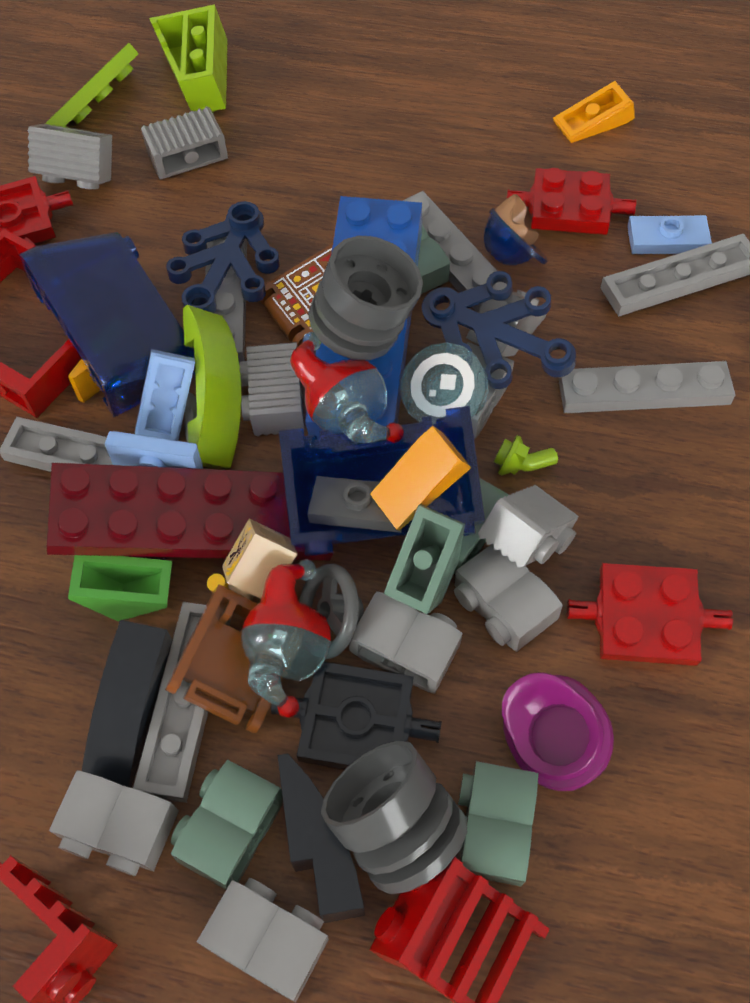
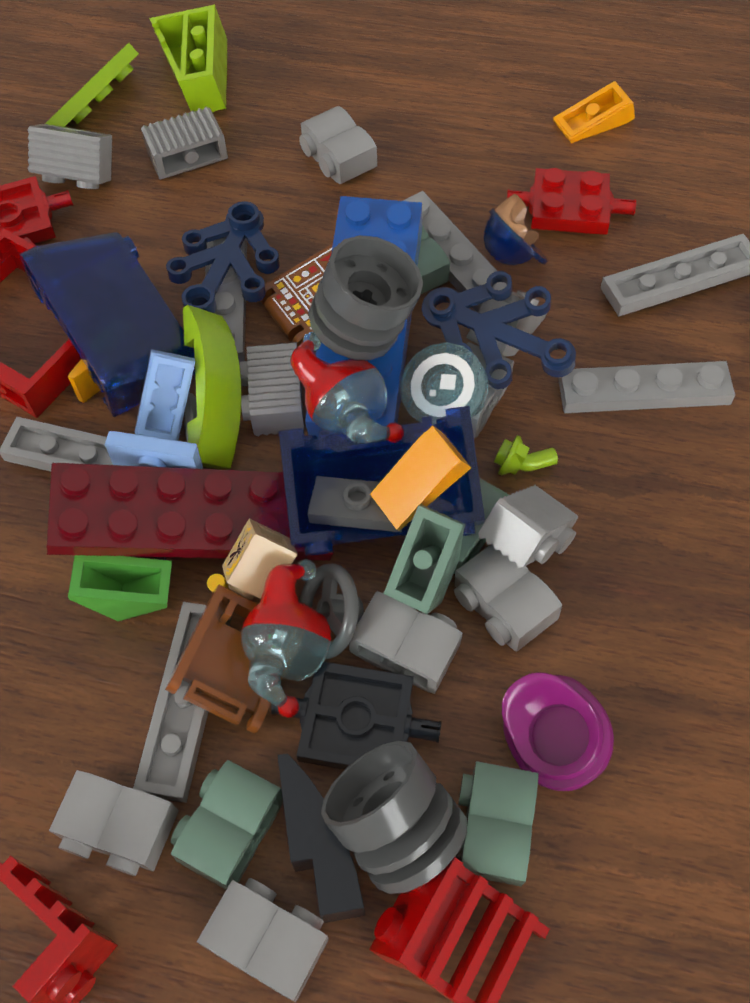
black slope [82,620,172,788] -> none
red plate [566,563,733,666] -> none
light blue plate [627,215,712,254] -> none
none -> light grey brick [299,106,377,184]

